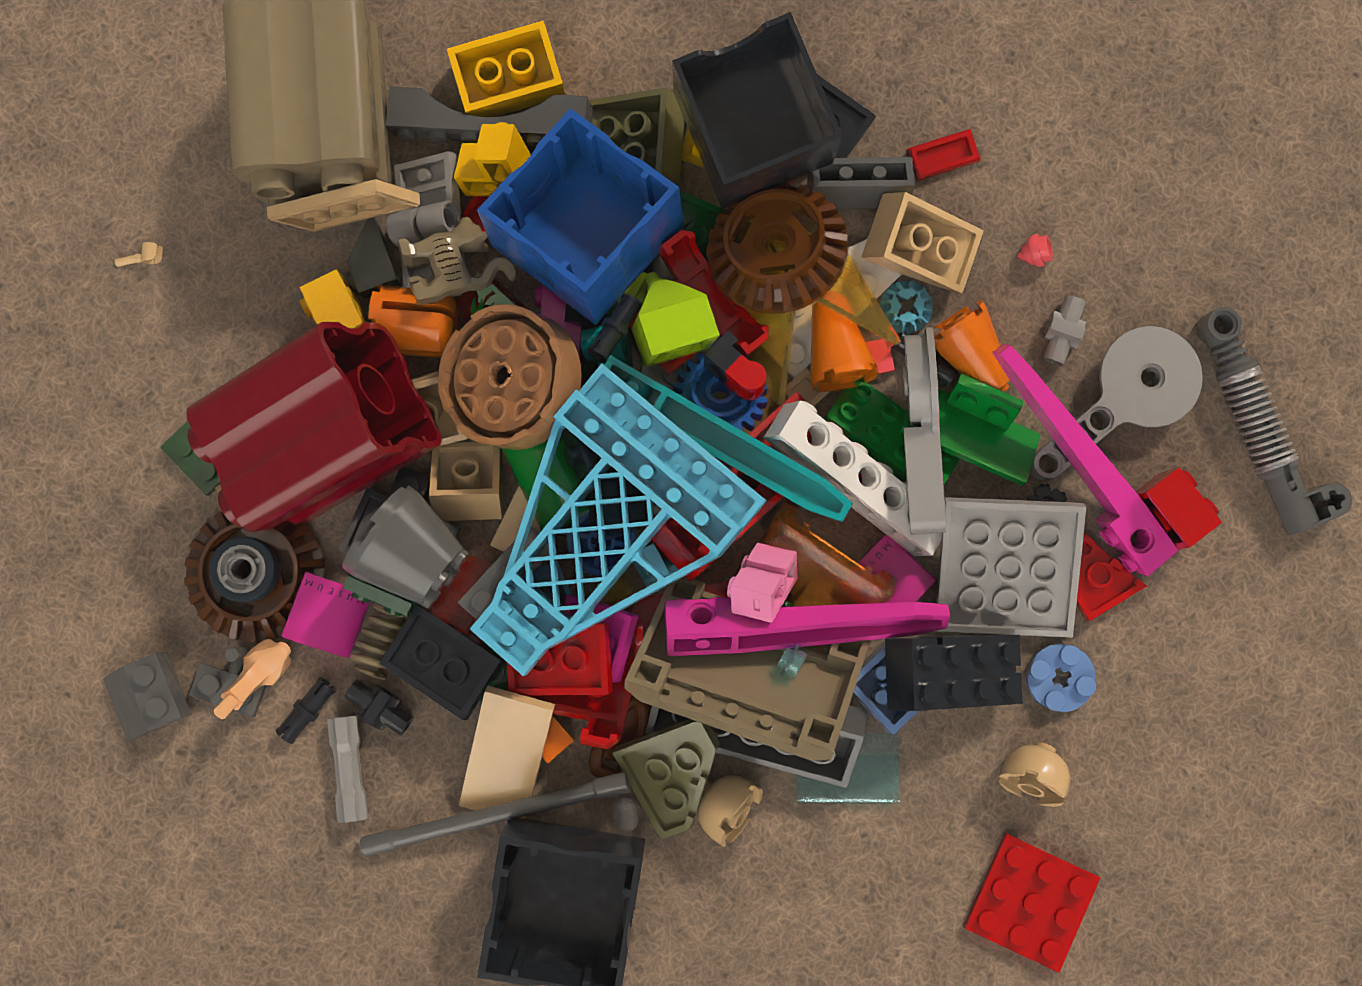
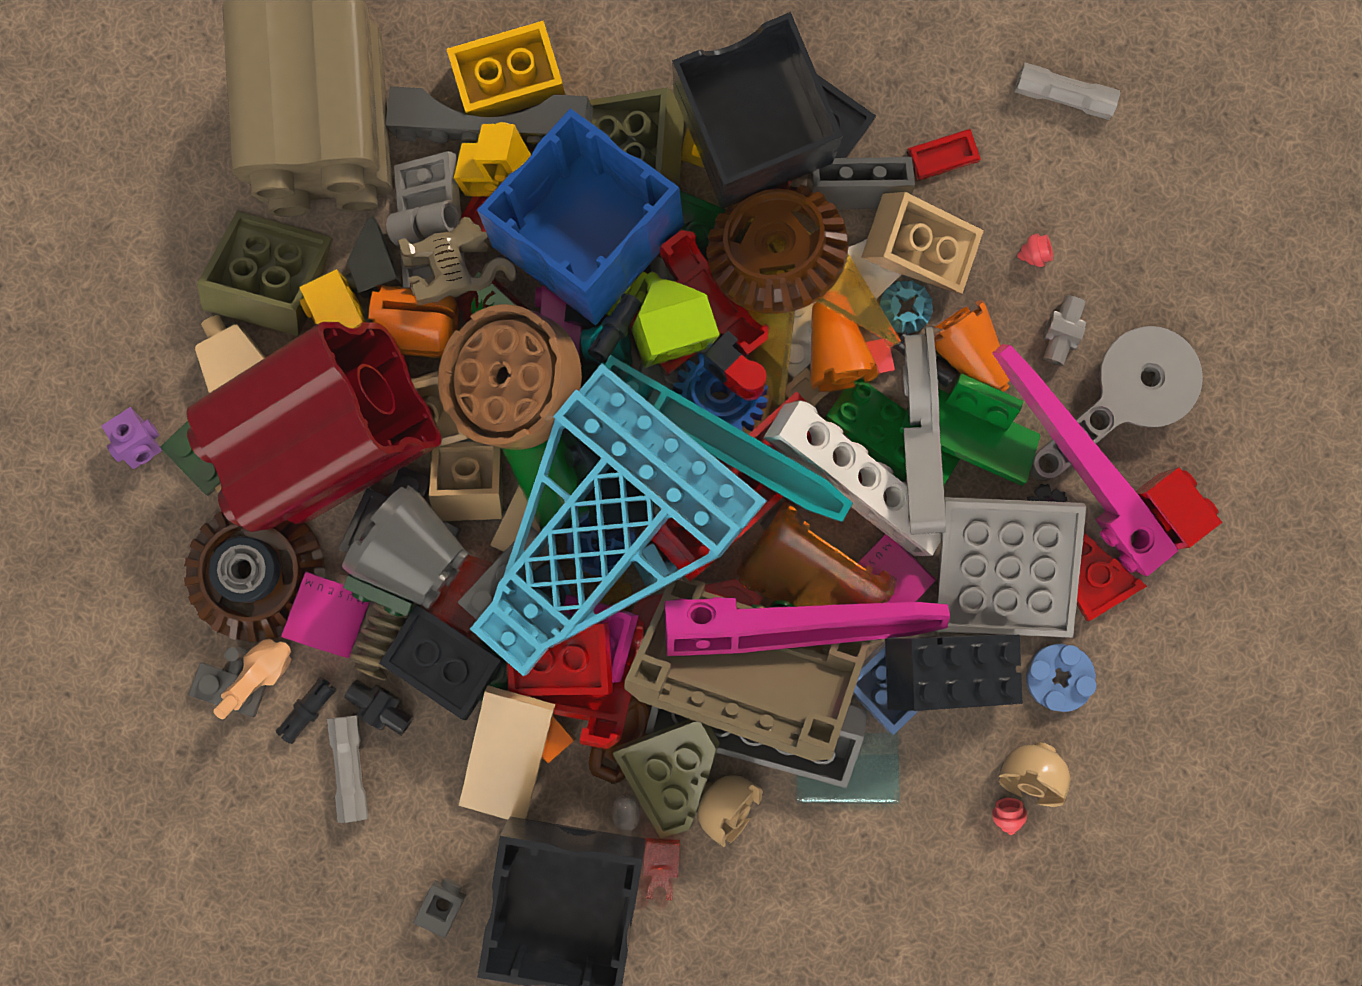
dark grey slope [103,652,192,742] -> none
tan hand [115,242,163,267] -> none
tan tile [267,179,420,232] -> none
dark grey piece [360,771,630,857] -> none
bright pink piece [727,543,797,623] -> none
clear light blue plate [777,645,807,679] -> none
red plate [963,833,1101,973] -> none
dark grey piece [1196,307,1352,535] -> none
none -> medium lavender brick [101,407,162,469]
none -> tan torso [195,315,266,393]
none -> olive slope [197,211,332,336]
none -> dark grey brick [413,878,466,938]
none -> clear red plate [644,838,680,901]
none -> coral plate [992,798,1027,835]
none -> light grey axle [1014,62,1120,120]

